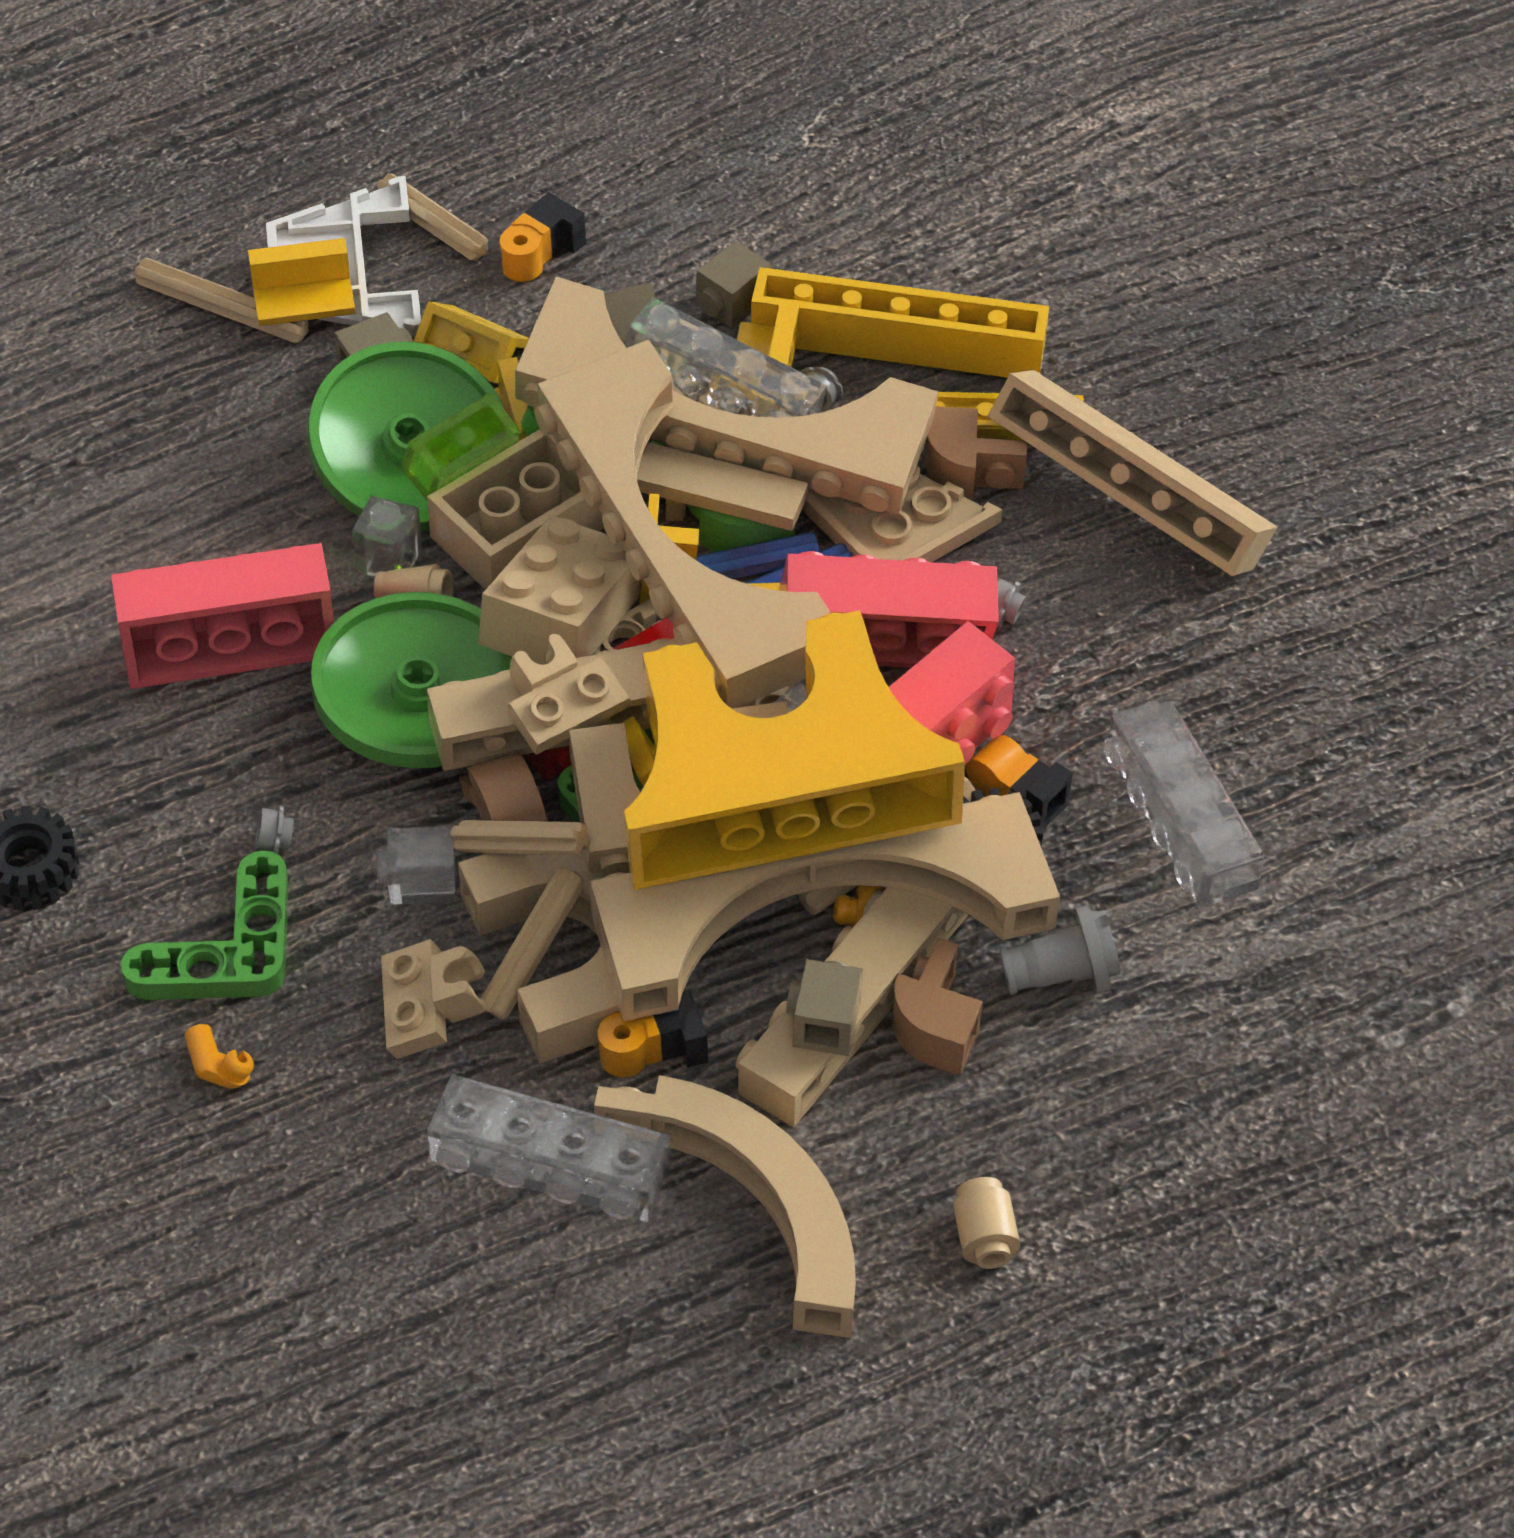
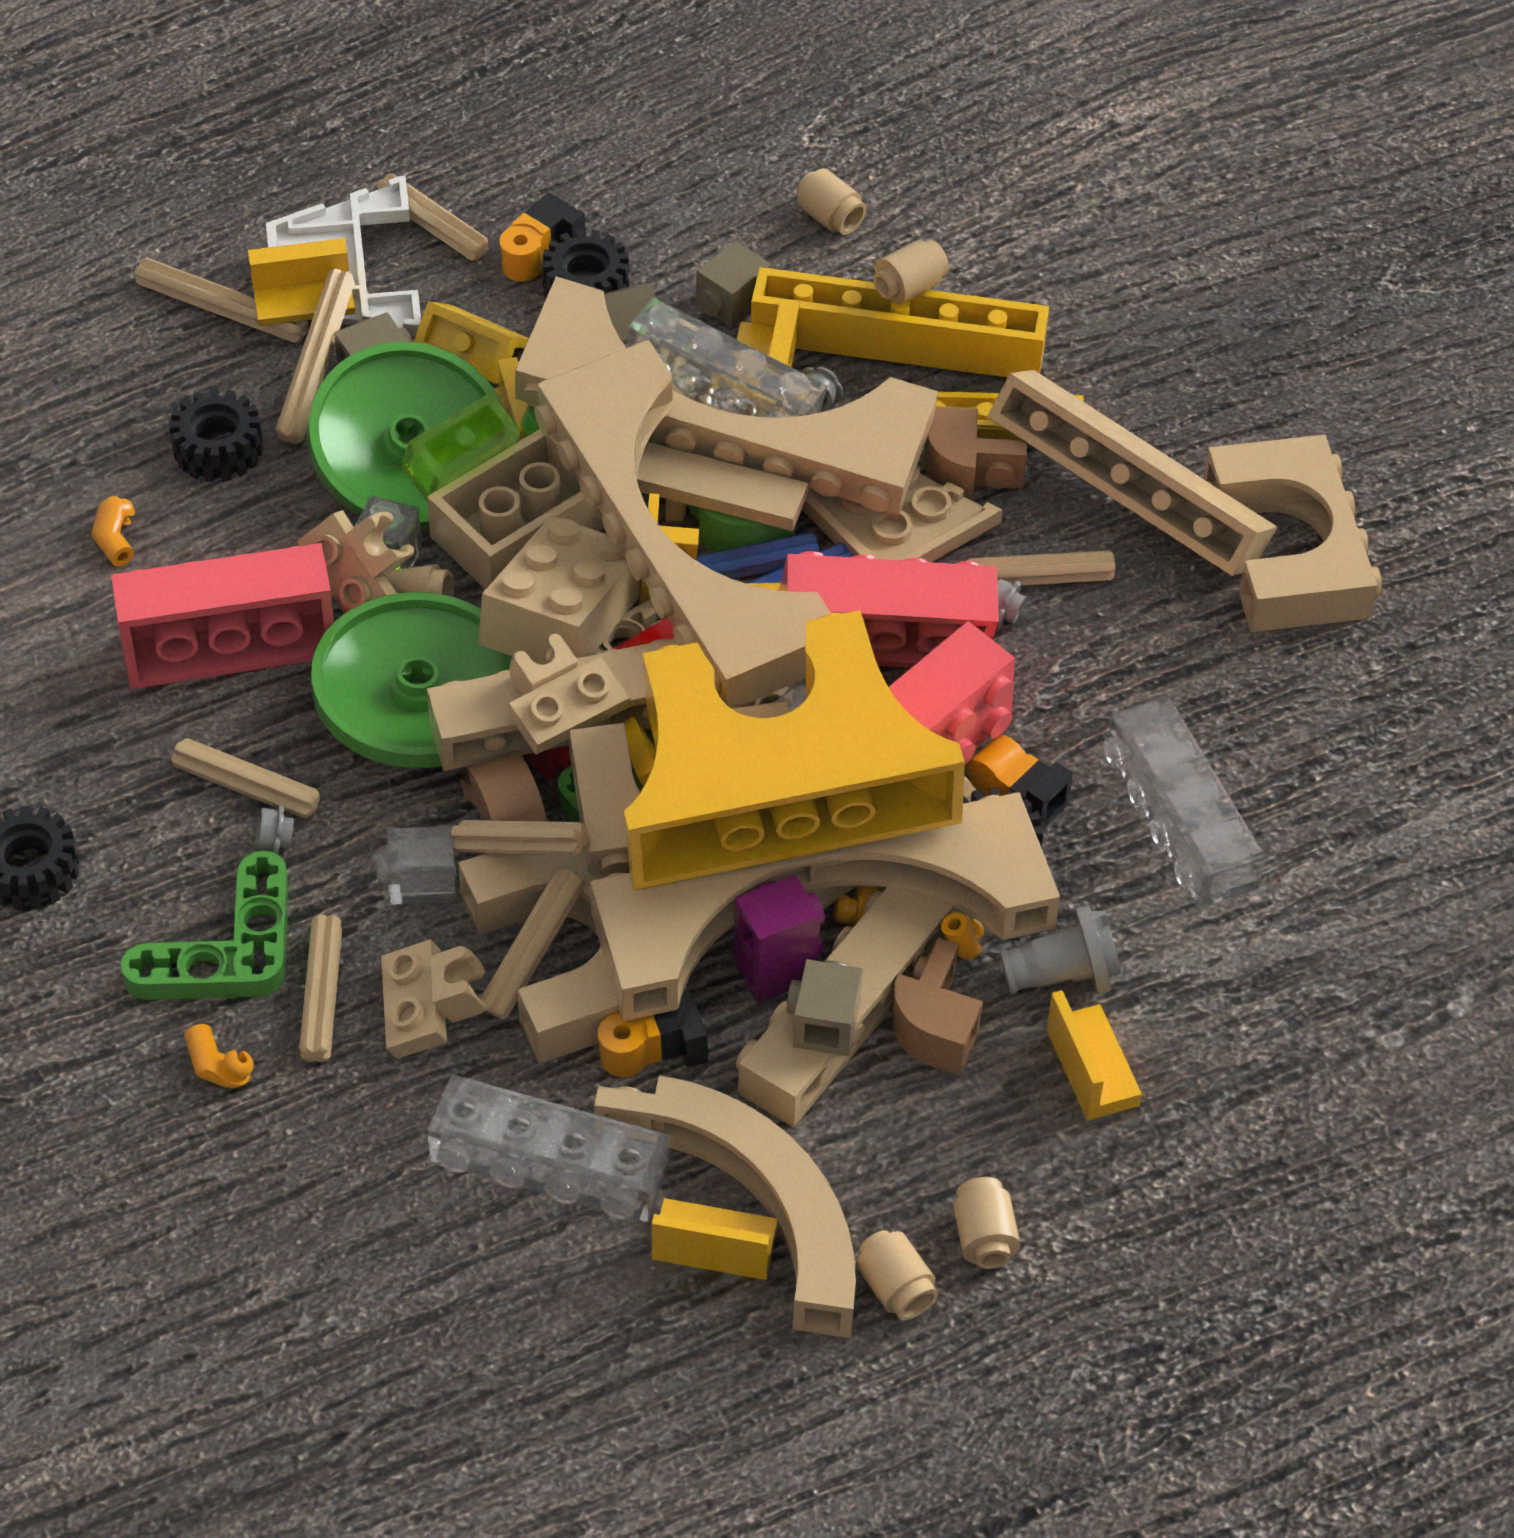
none -> light orange arm [91,496,135,567]
none -> black tyre [169,389,263,482]
none -> tan axle [171,738,320,819]
none -> tan axle [276,269,355,444]
none -> tan plate [297,510,414,614]
none -> tan axle [299,914,342,1063]
none -> black tyre [542,229,629,298]
none -> yellow panel [651,1198,778,1280]
none -> magenta brick [733,874,825,1003]
none -> tan brick [797,168,867,235]
none -> tan brick [856,1230,938,1321]
none -> tan brick [874,239,949,304]
none -> light orange arm [941,912,984,960]
none -> tan axle [966,550,1116,586]
none -> yellow panel [1046,990,1142,1121]
none -> tan arch [1203,435,1382,632]

